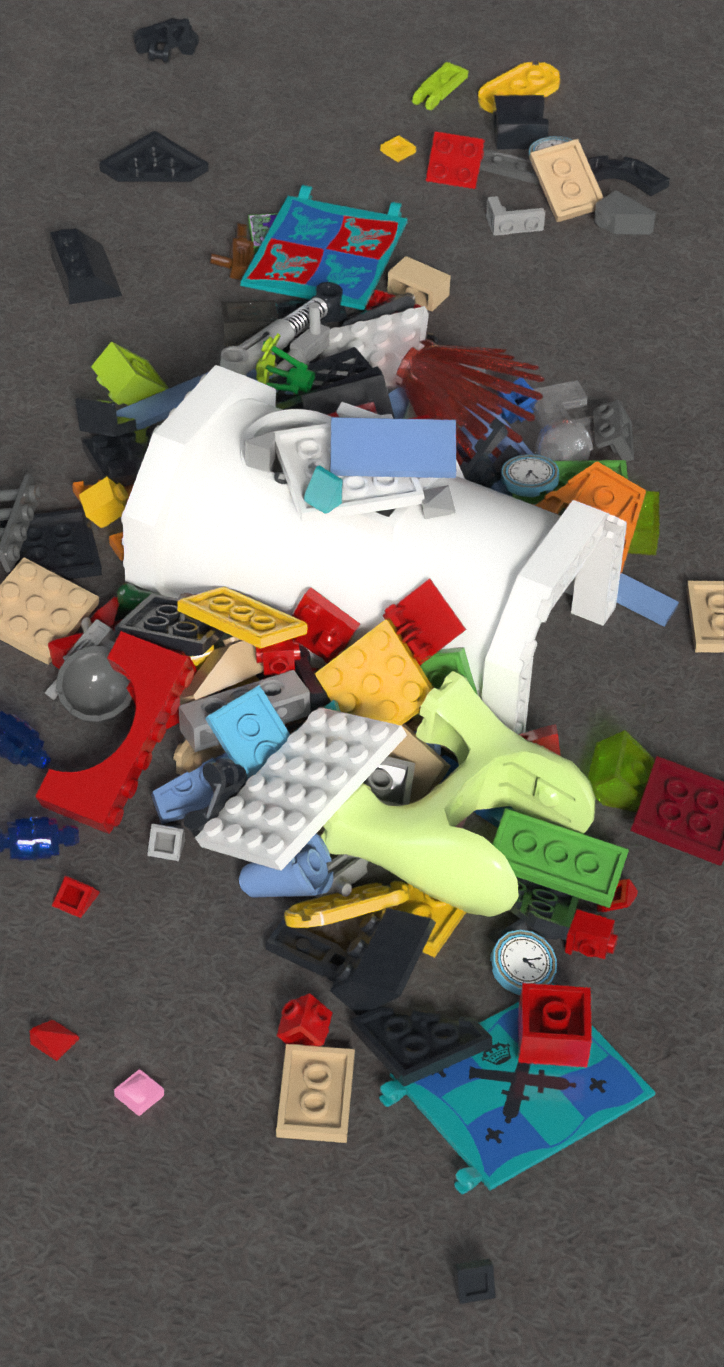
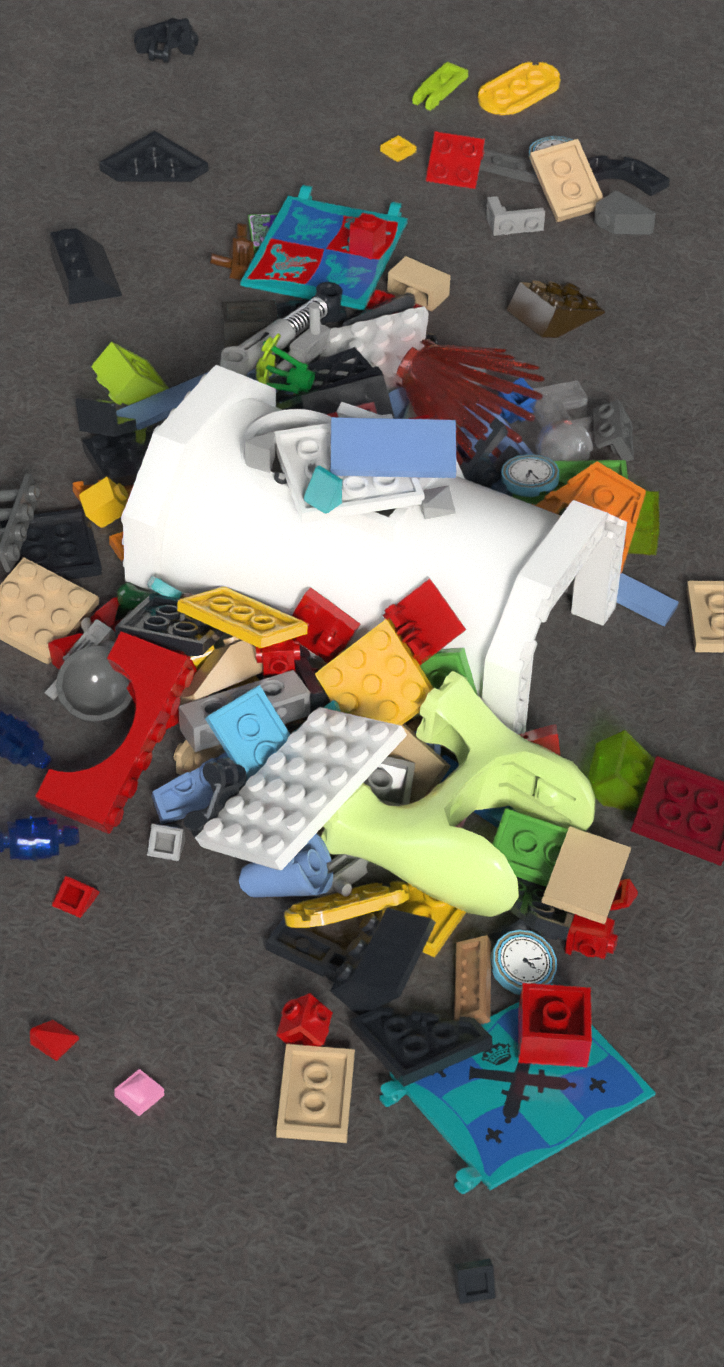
black piece [492,95,549,149] -> none
none -> tile [147,576,182,599]
none -> red brick [349,213,386,260]
none -> medium nougat plate [454,935,491,1024]
none -> dark brown slope [507,280,606,338]
none -> tan tile [542,826,631,924]

